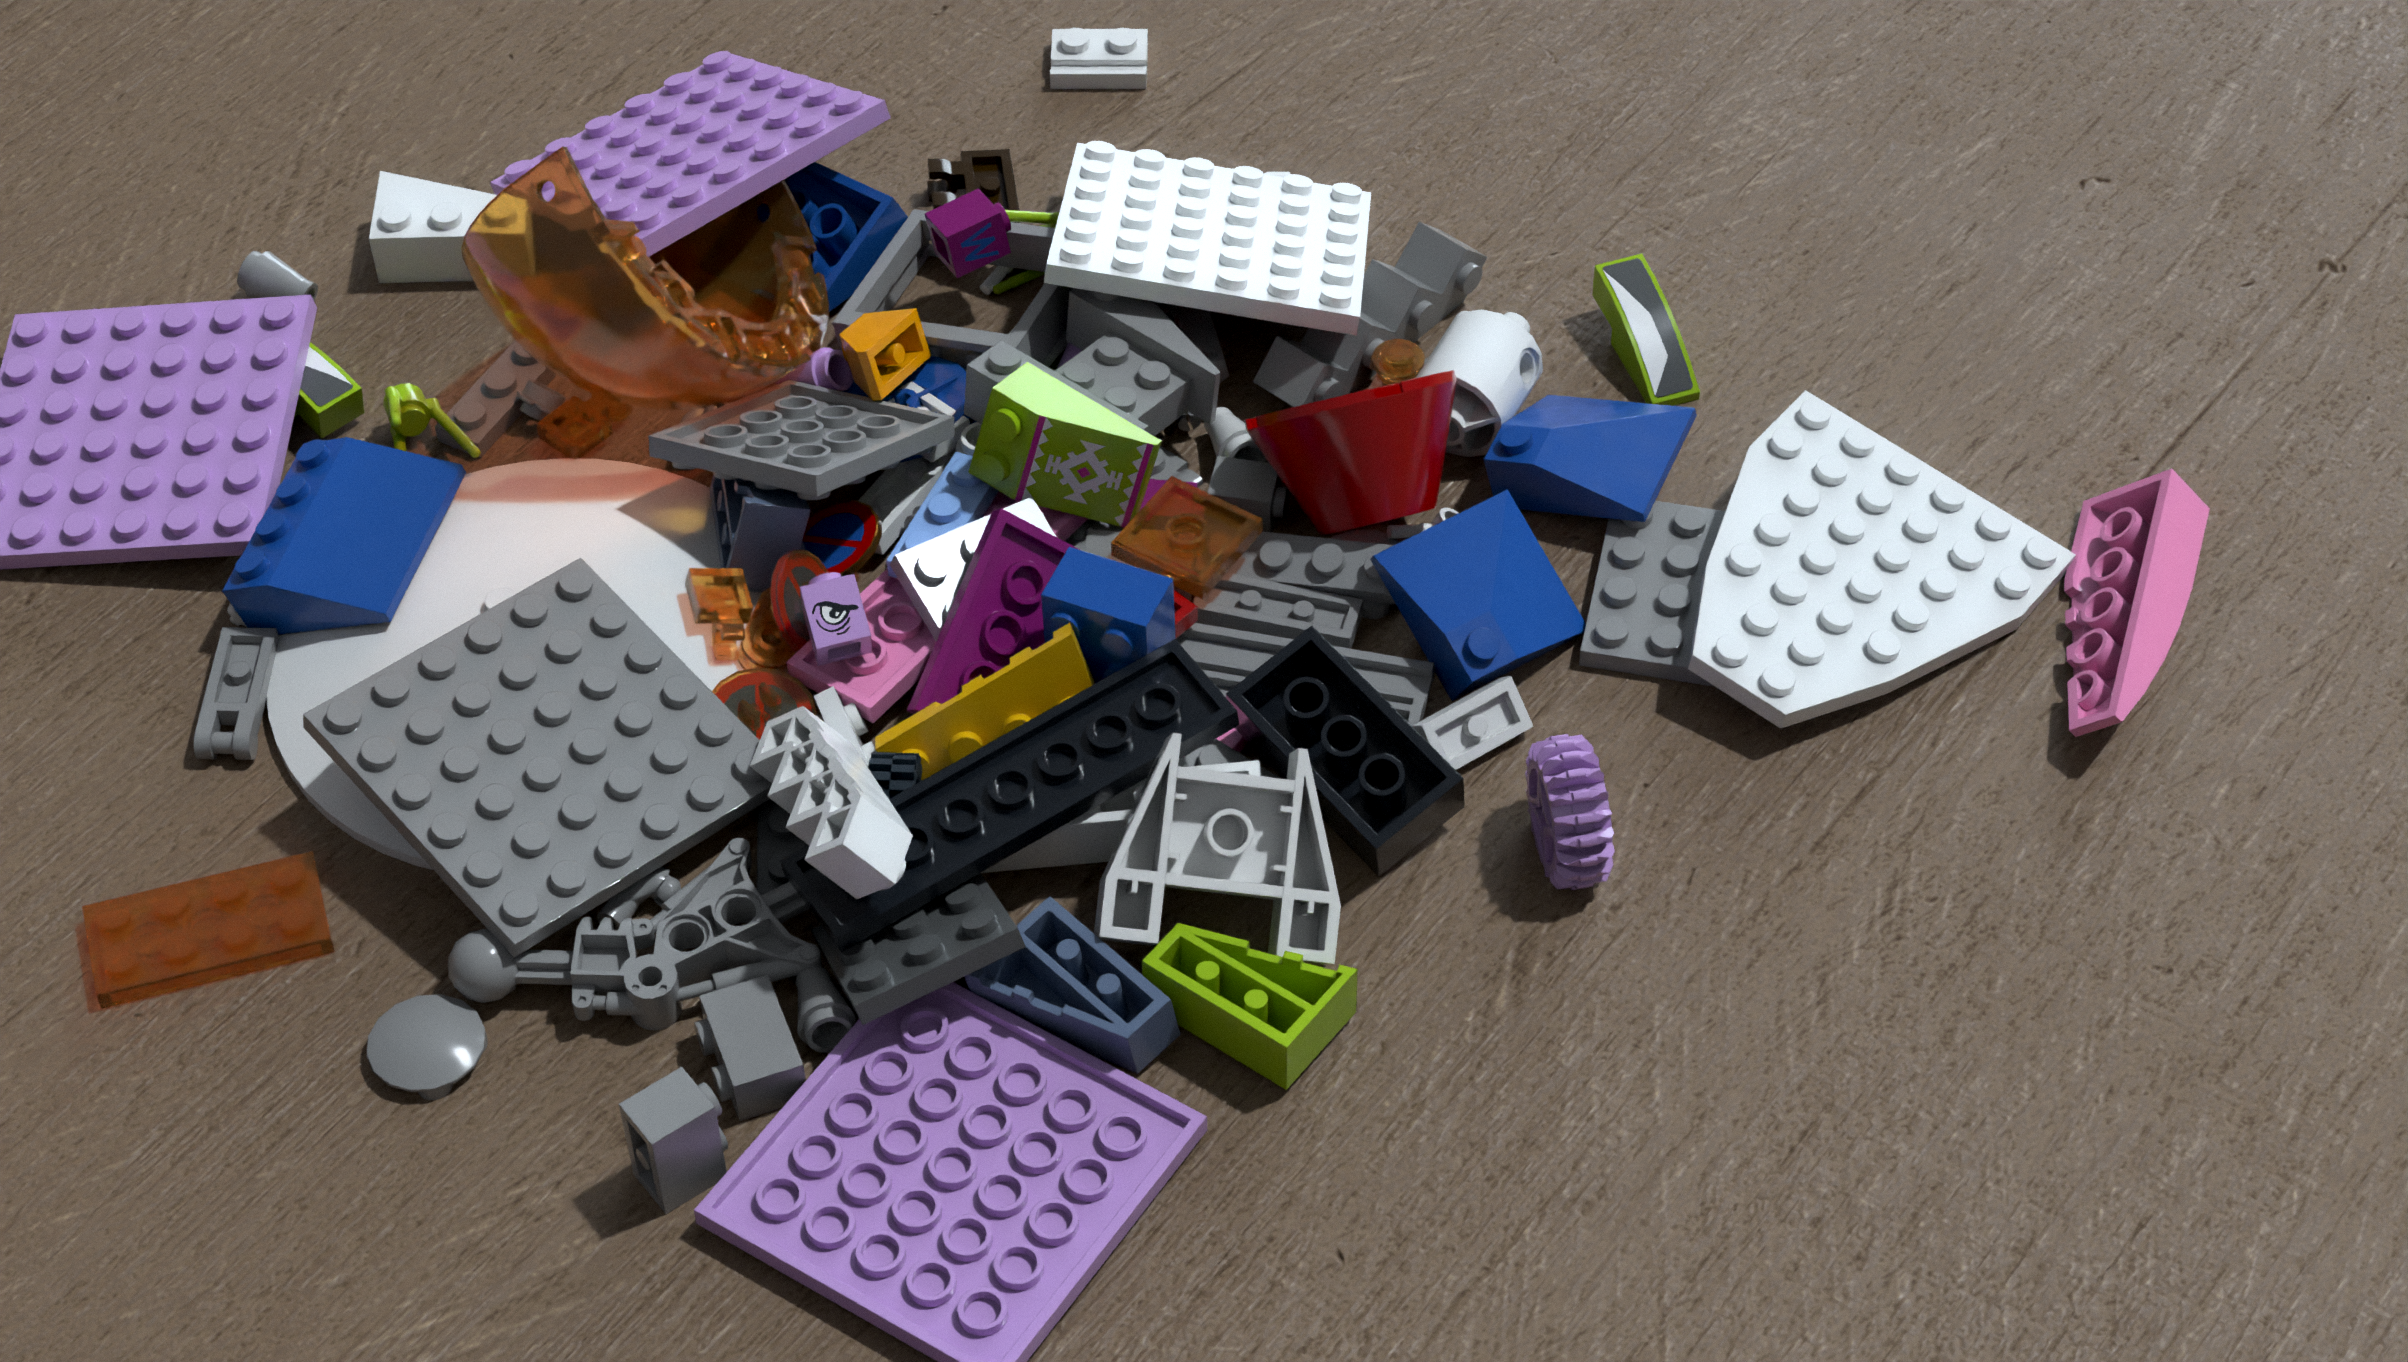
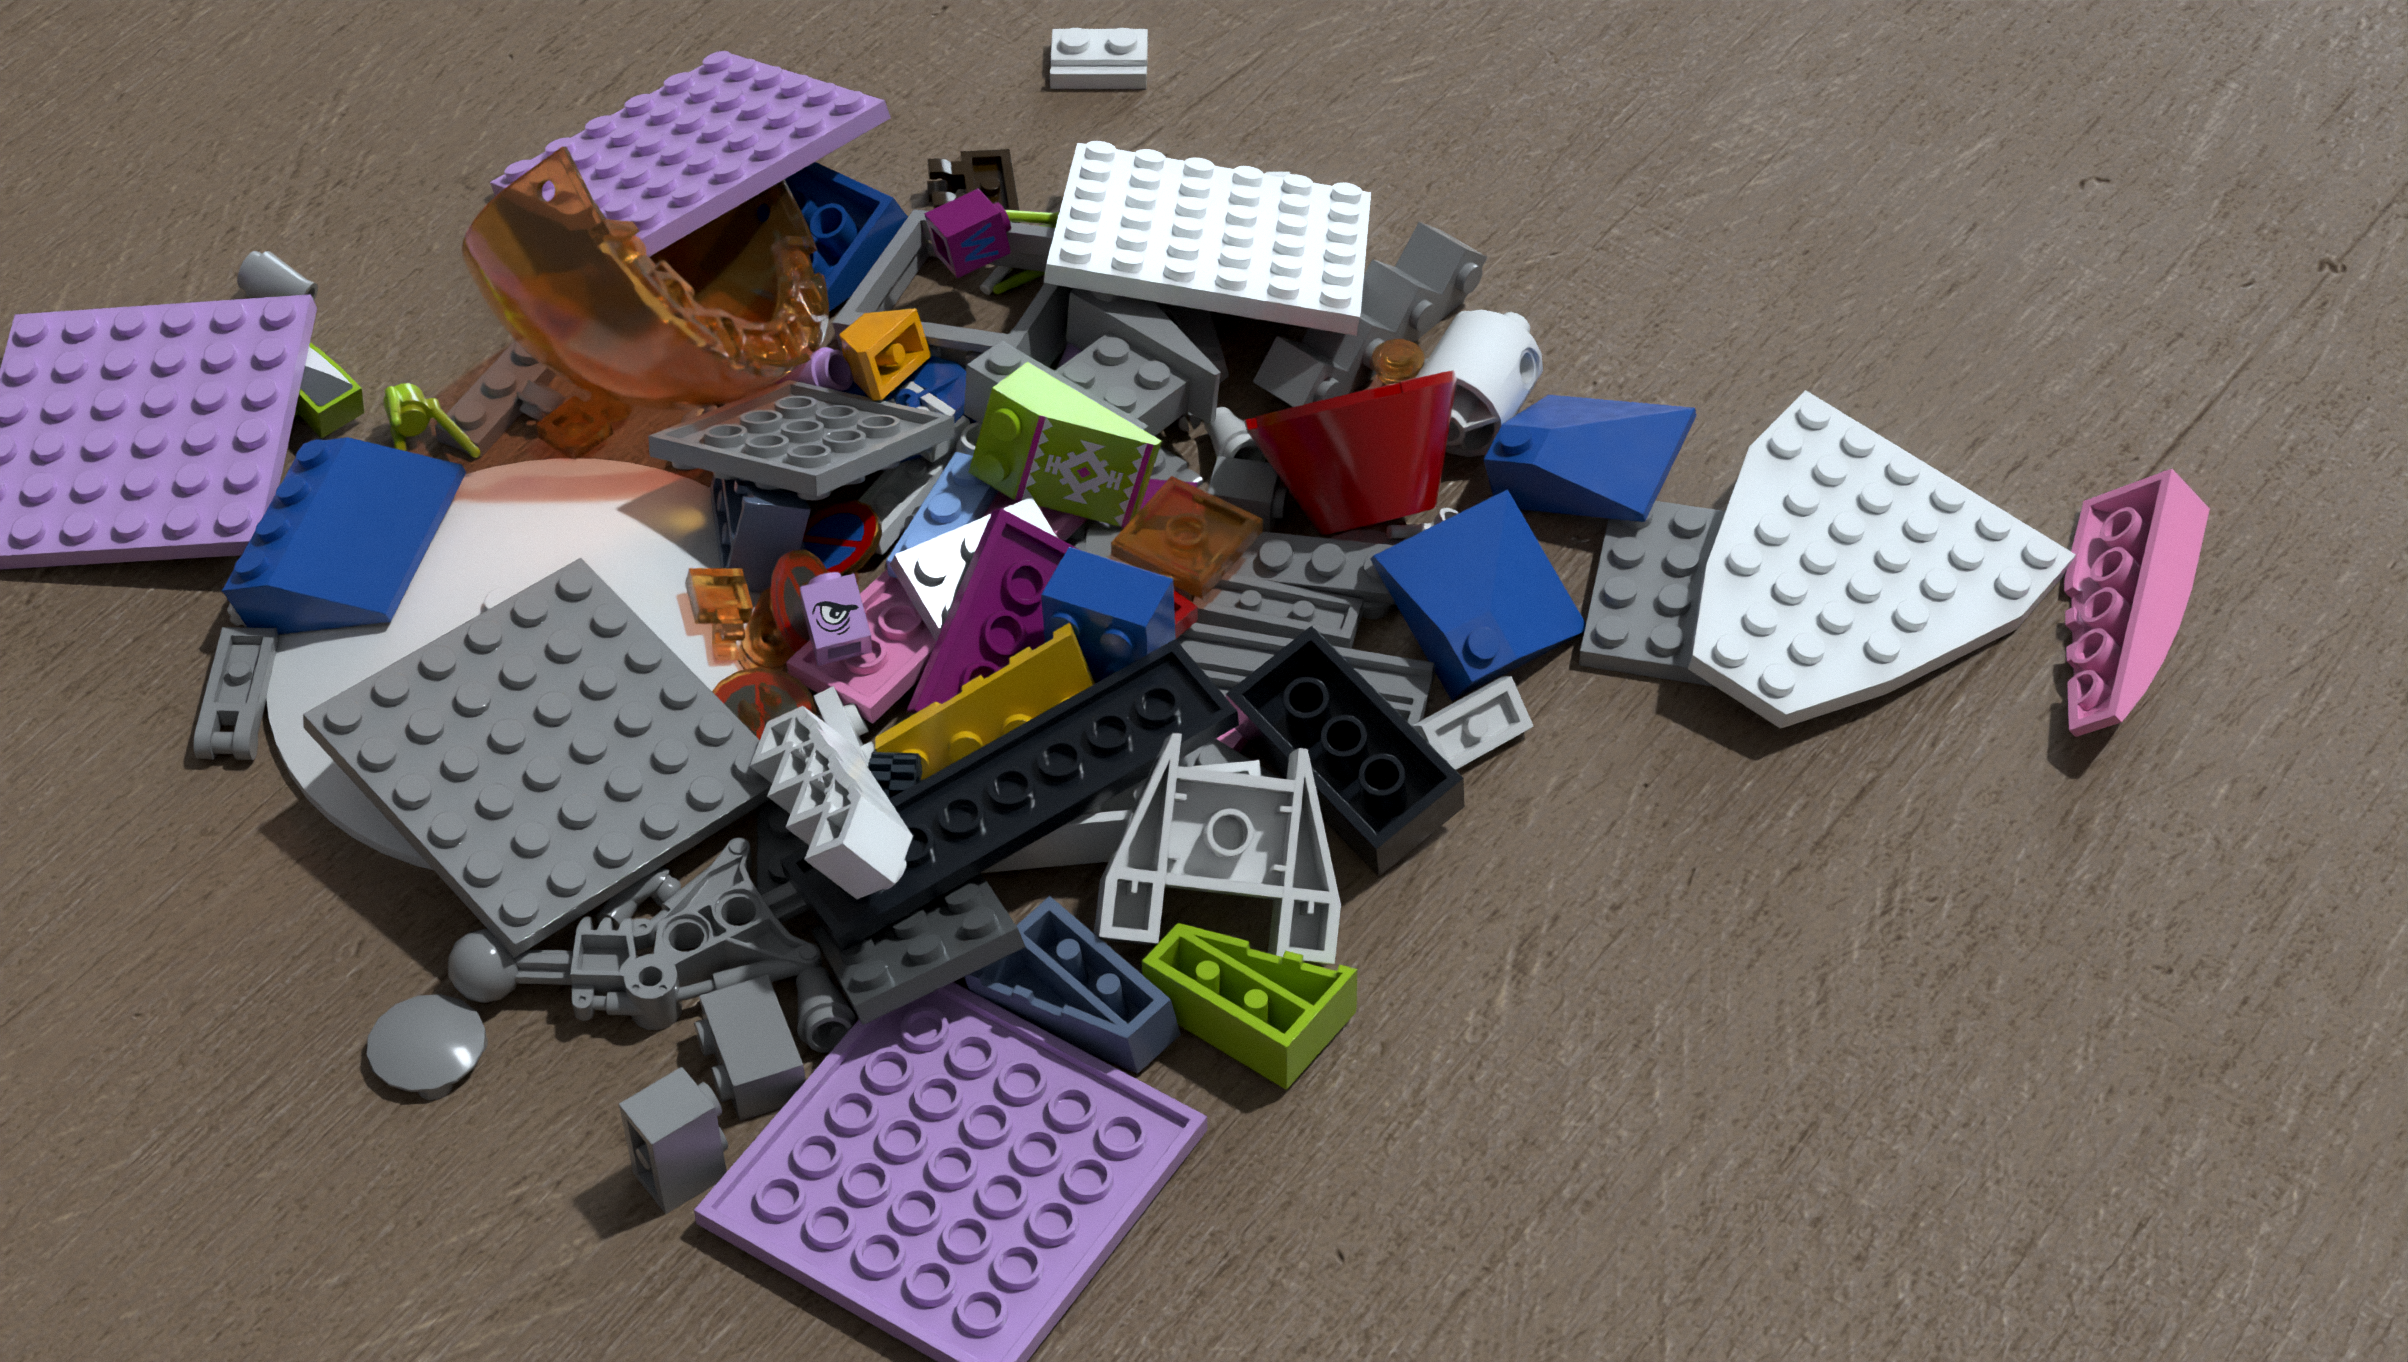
clear orange plate [82,851,335,1009] -> none
white wedge [369,171,534,283] -> none
lavender gear [1525,734,1615,890] -> none
slope [1592,254,1700,406] -> none

